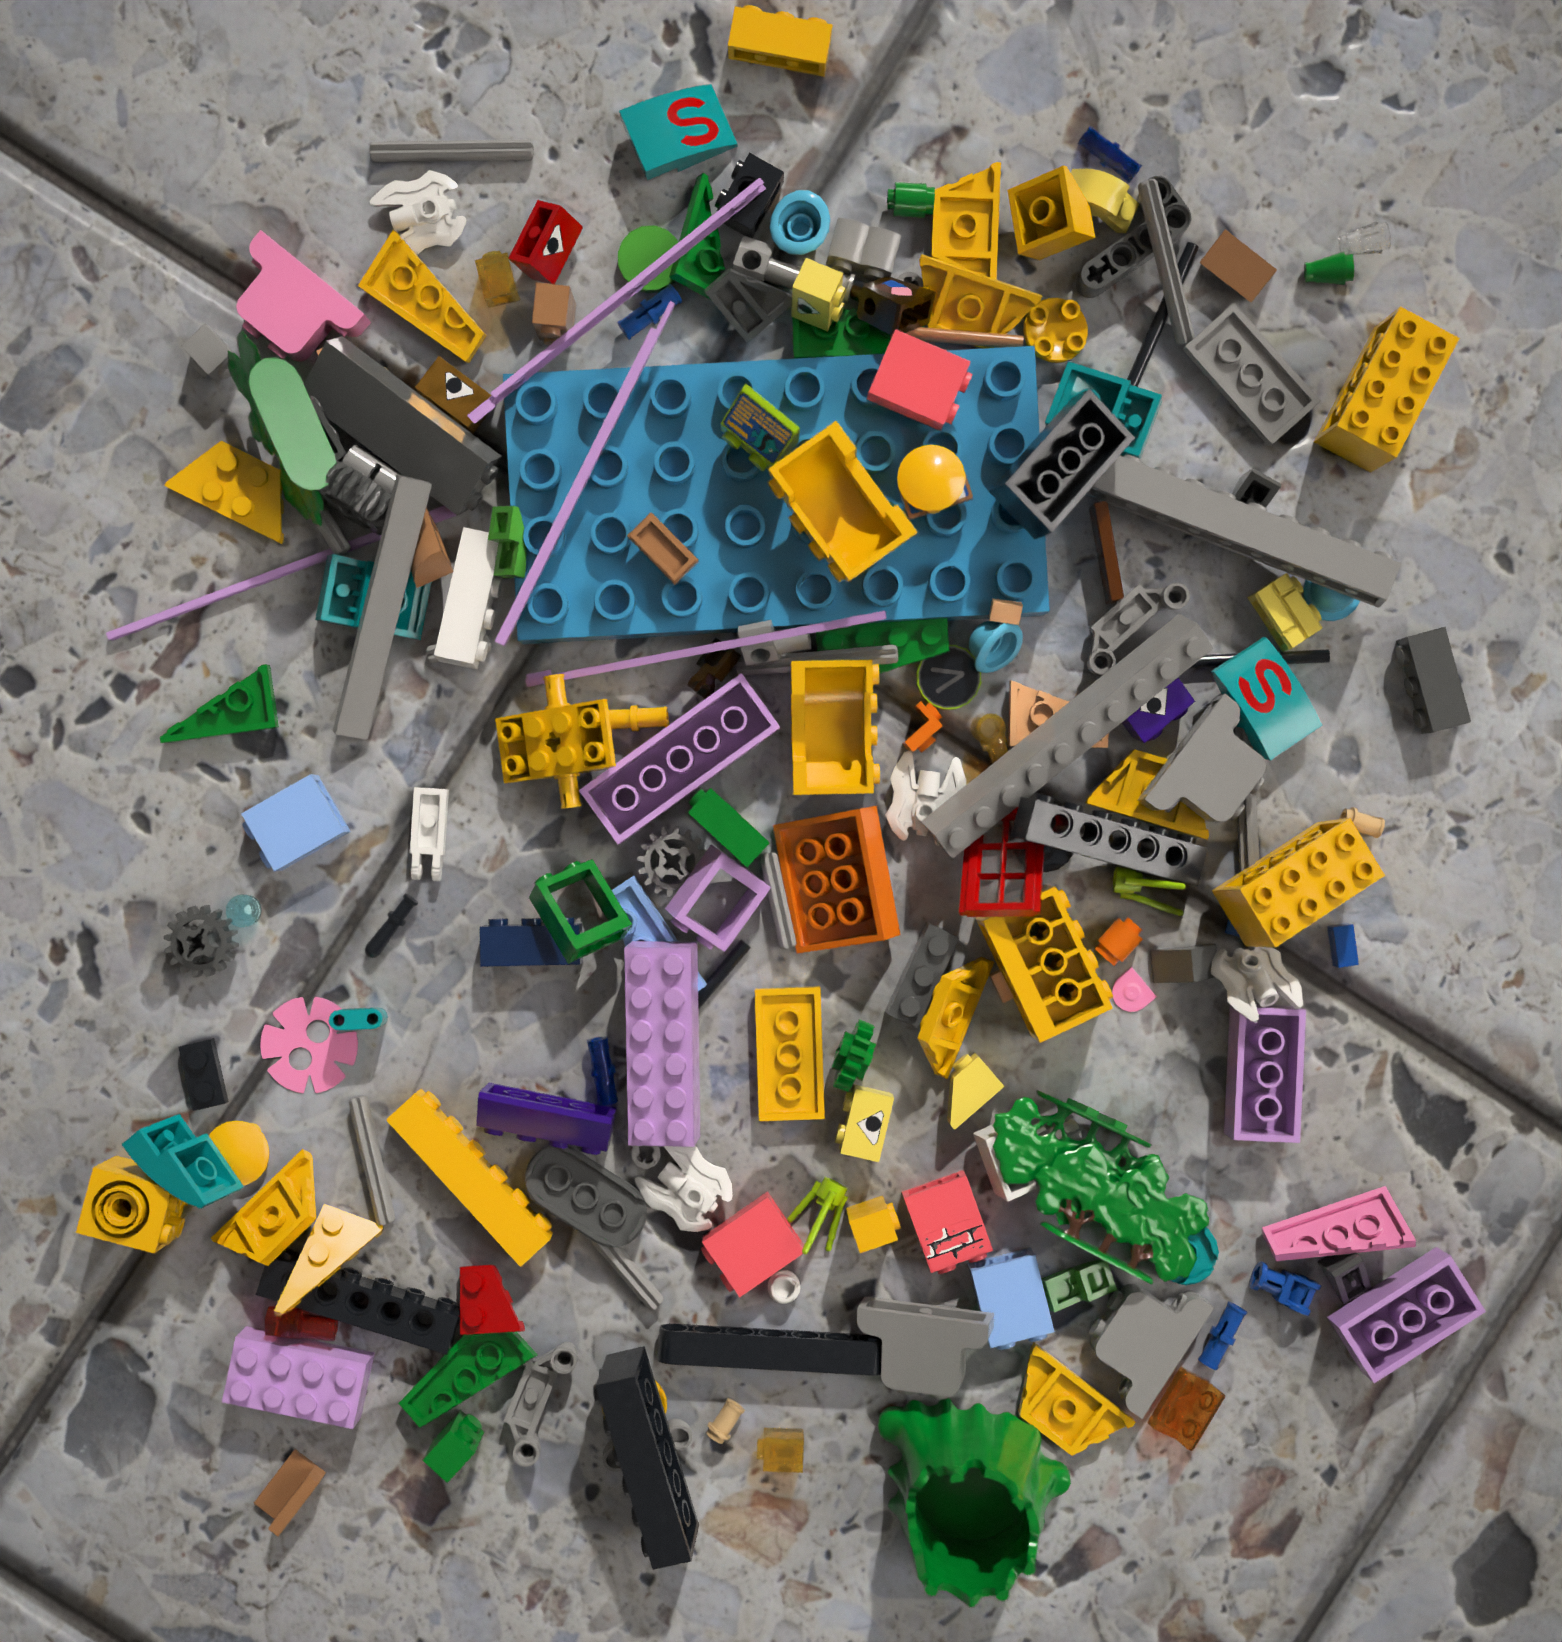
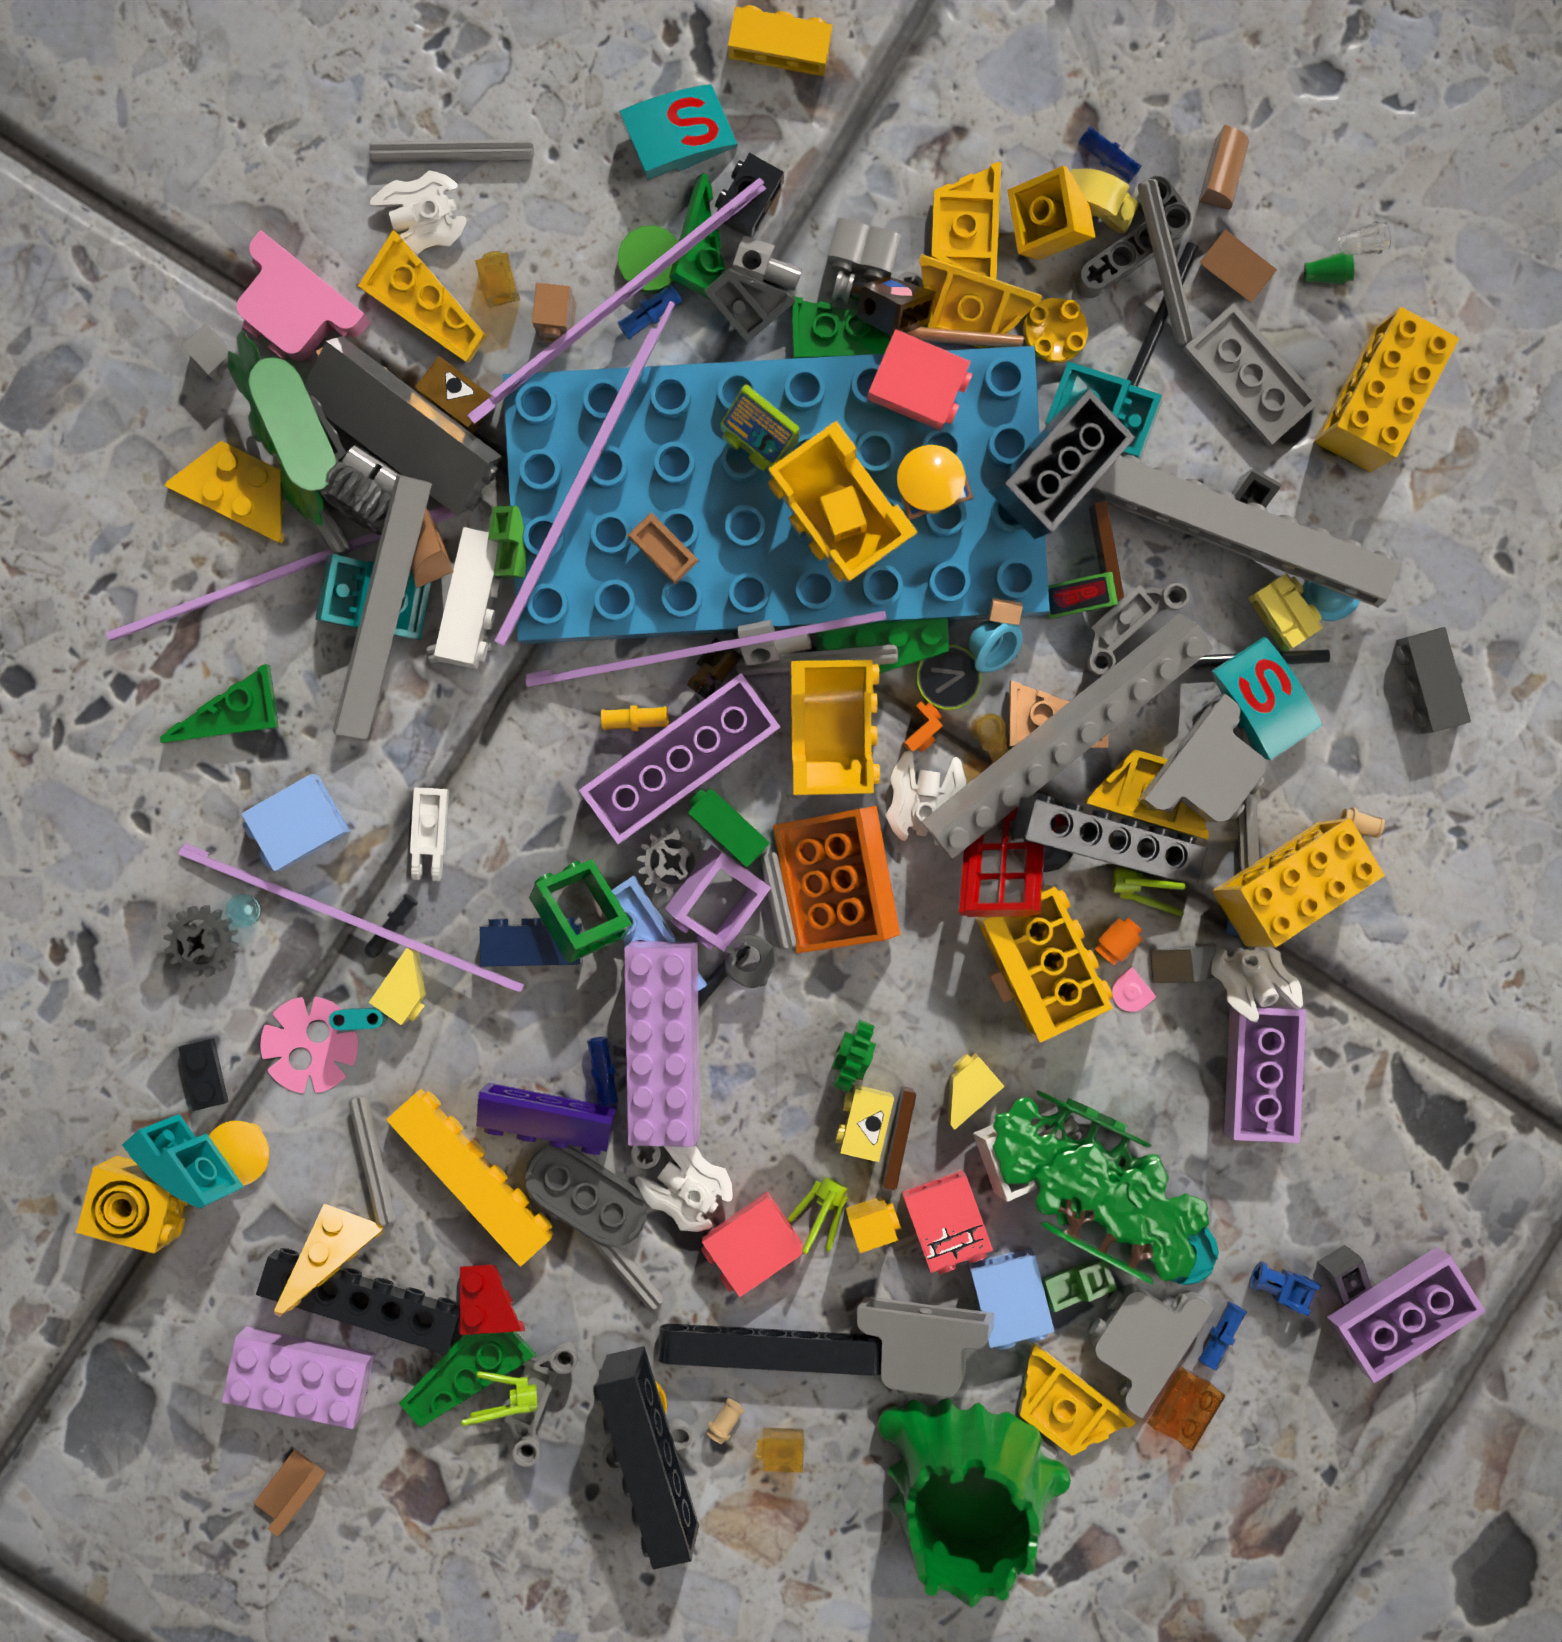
yellow wing [211,1149,316,1266] -> none
clear red piece [264,1305,339,1342] -> none
green brick [422,1410,485,1483] -> none
yellow slope [495,674,616,809] -> none
red brick [508,200,583,284] -> none
yellow plate [755,986,825,1121] -> none
white plate [768,1270,800,1304] -> none
medium azure hat [769,190,830,255] -> none
light yellow brick [791,258,846,332] -> none
dark grey brick [885,922,959,1028] -> none
green brick [887,182,935,218] -> none
yellow wing [917,957,994,1079] -> none
dark purple brick [1122,677,1195,743] -> none
bright pink wing [1262,1186,1416,1261] -> none
blue piece [1327,923,1359,968] -> none
none -> lavender piece [178,843,524,992]
none -> light yellow slope [369,948,426,1025]
none -> lime plant [461,1371,537,1426]
none -> dark grey piece [724,934,778,988]
none -> yellow brick [820,485,867,543]
none -> reddish brown tile [882,1086,917,1190]
none -> slope [1048,572,1118,619]
none -> medium nougat brick [1199,125,1249,210]

